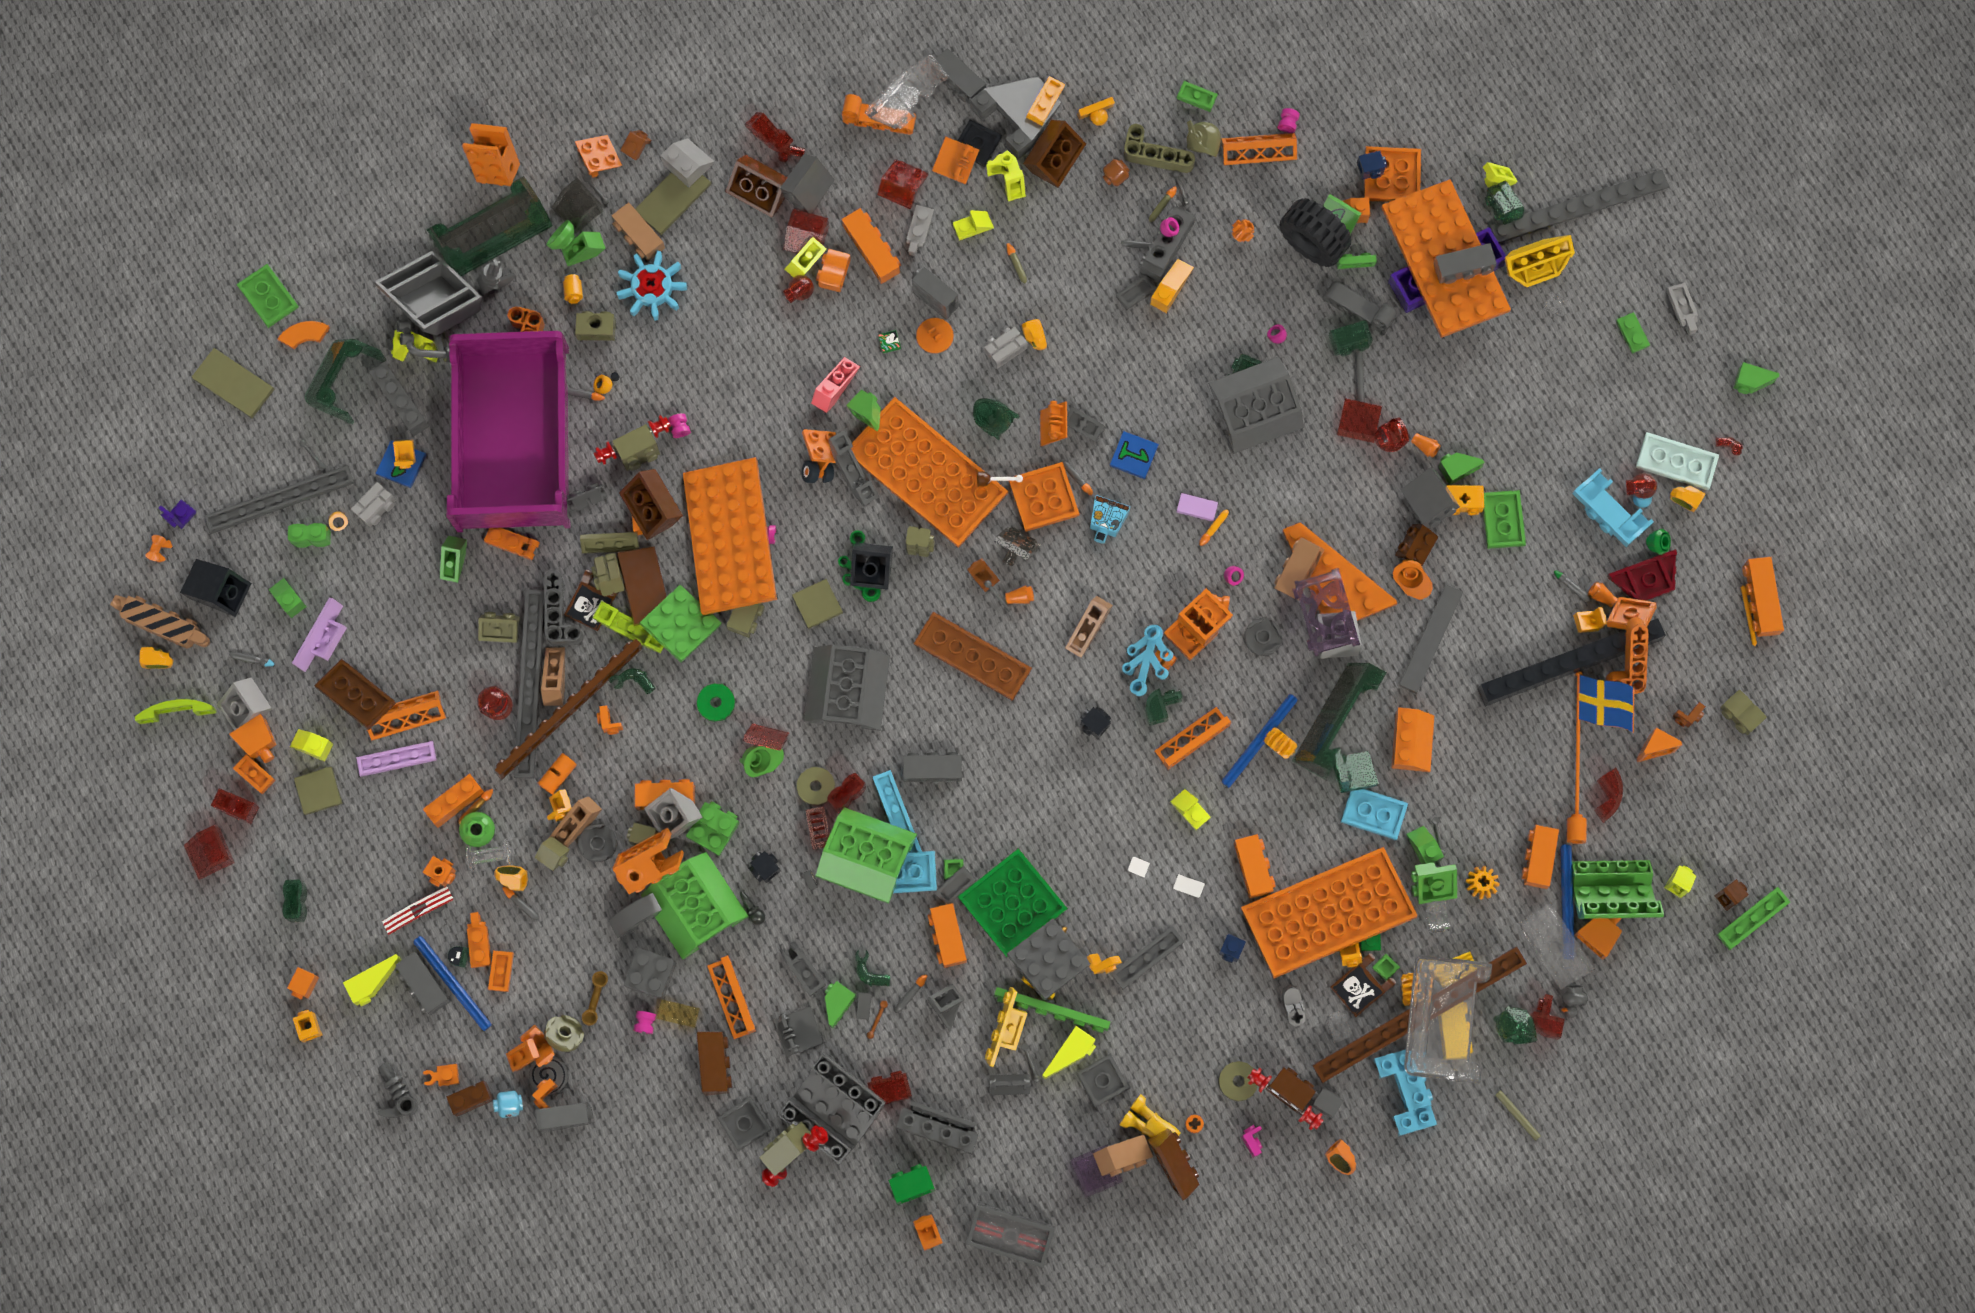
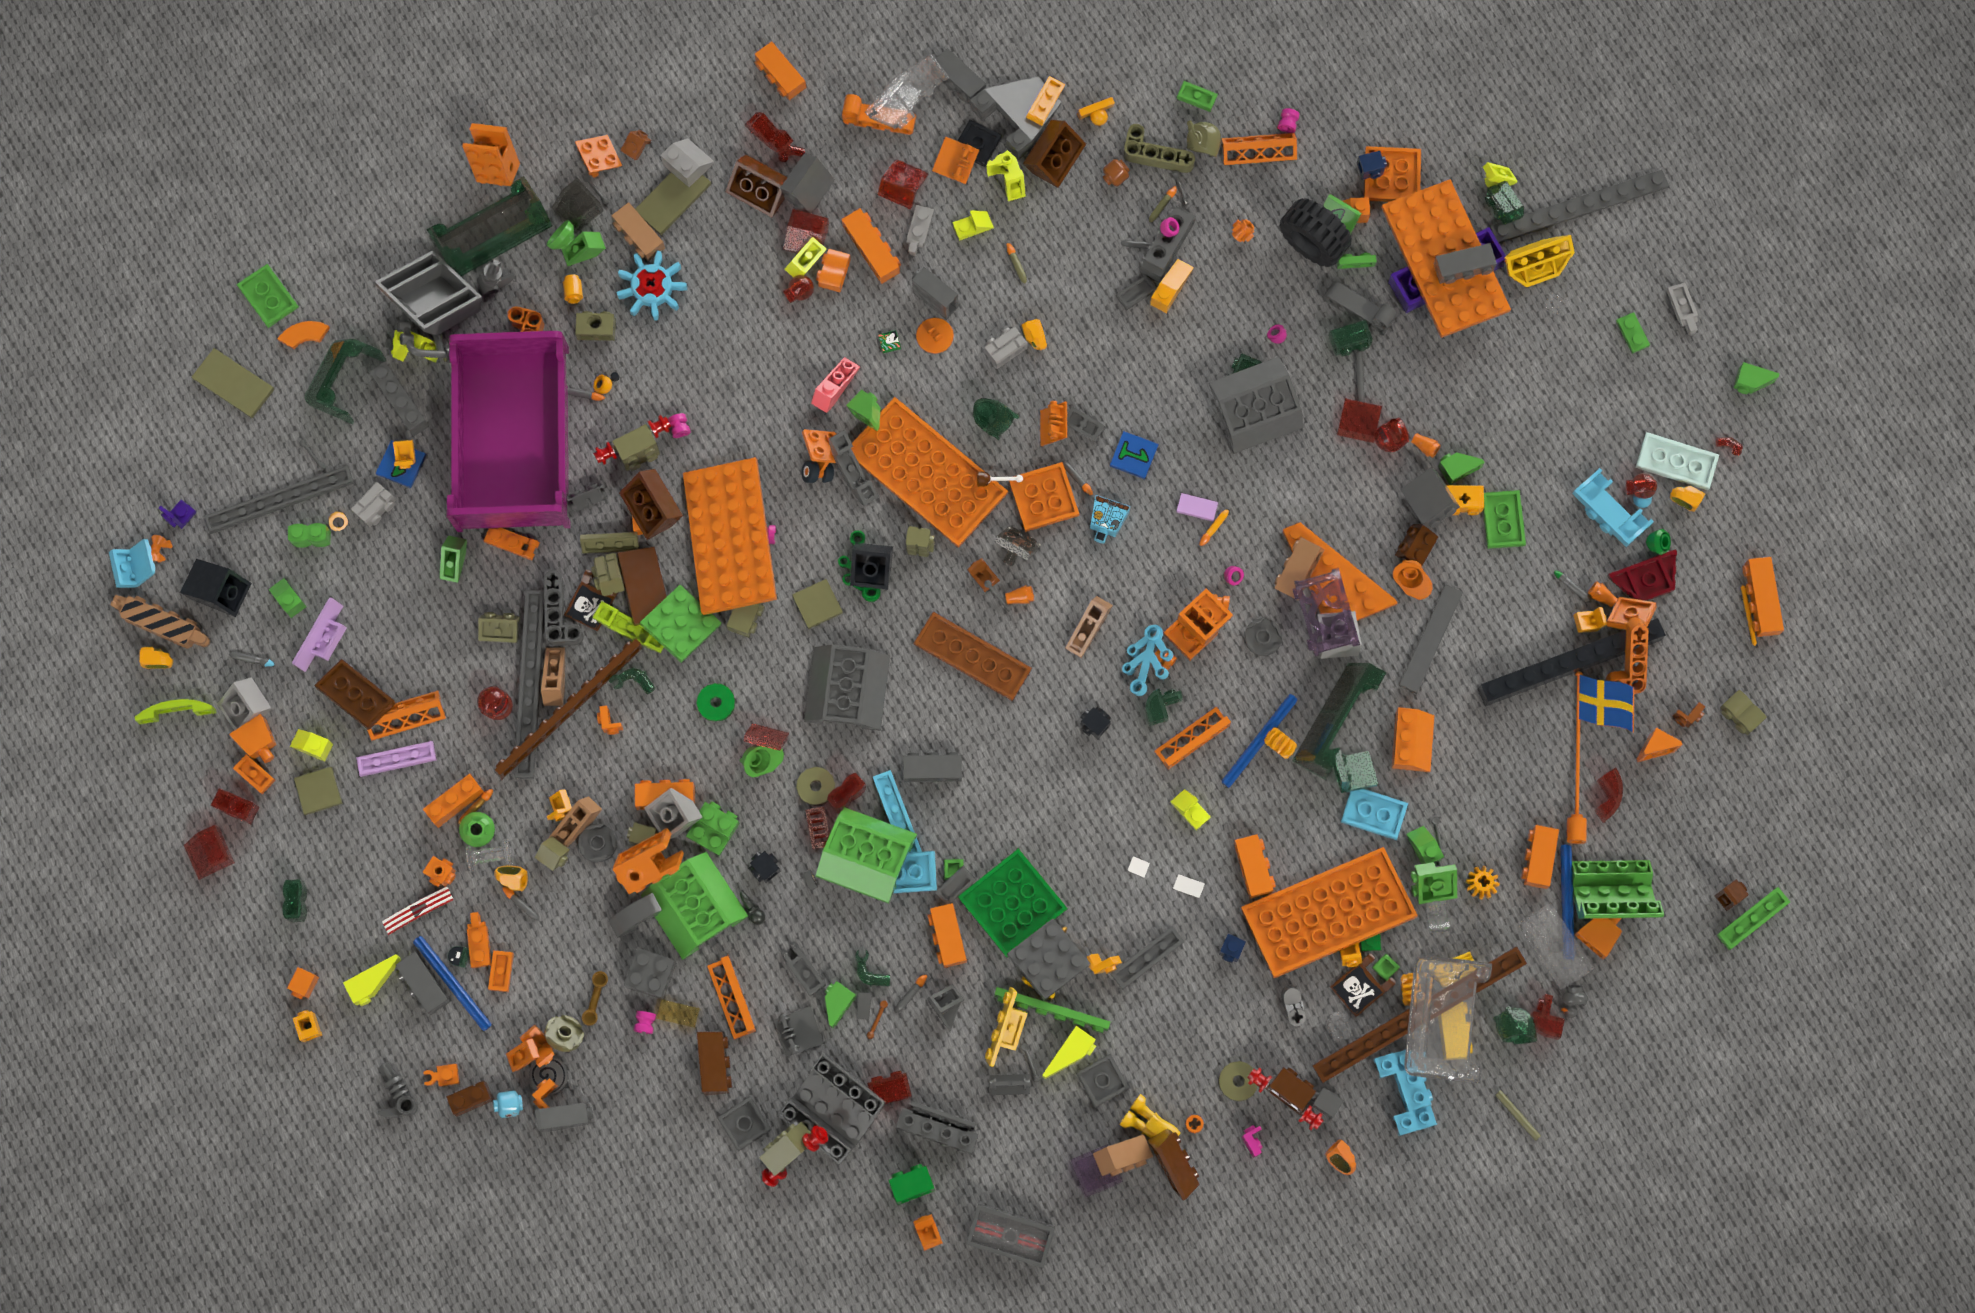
orange pin [538,753,577,795] -> none
neon yellow slope [1664,865,1696,898] -> none
none -> medium azure bracket [109,539,155,588]
none -> orange brick [754,41,806,100]

